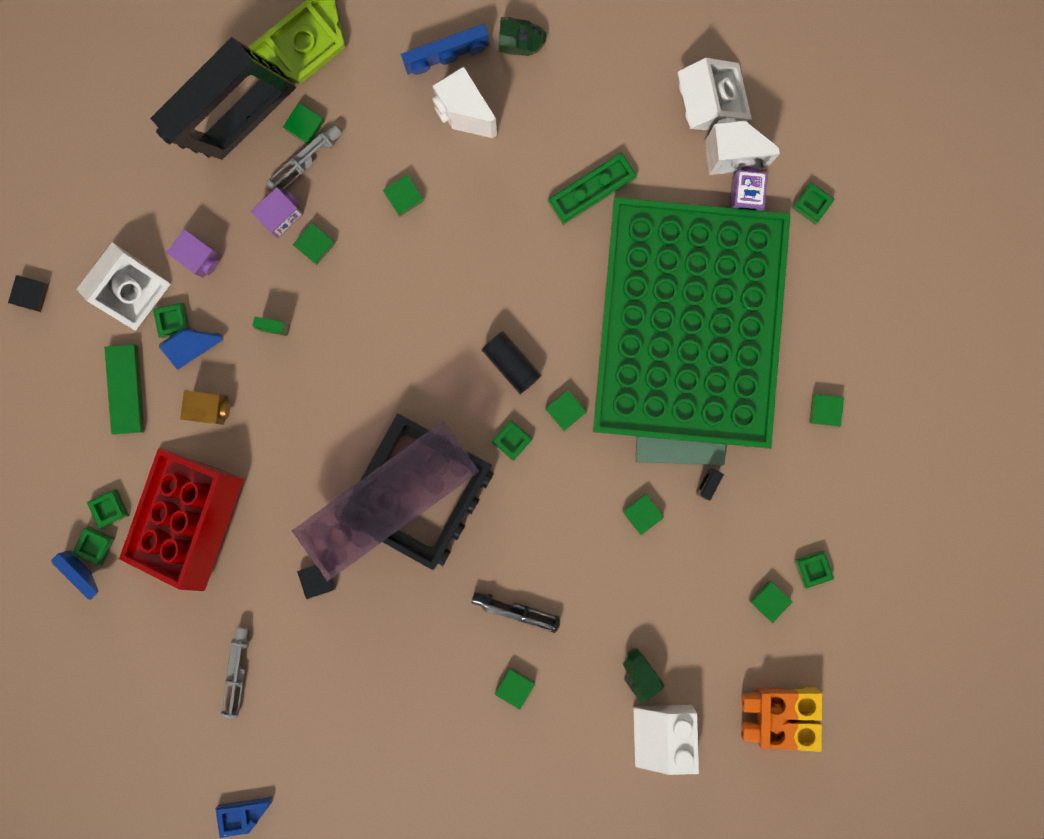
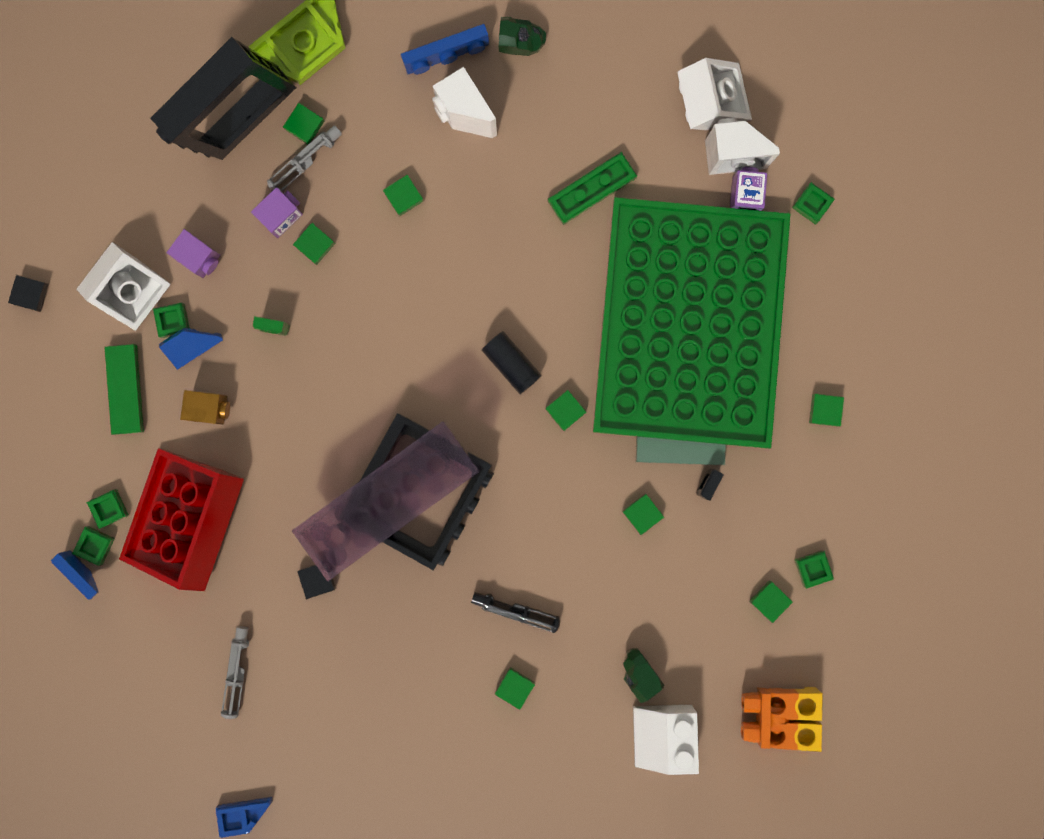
green tile [492,420,533,461] -> none

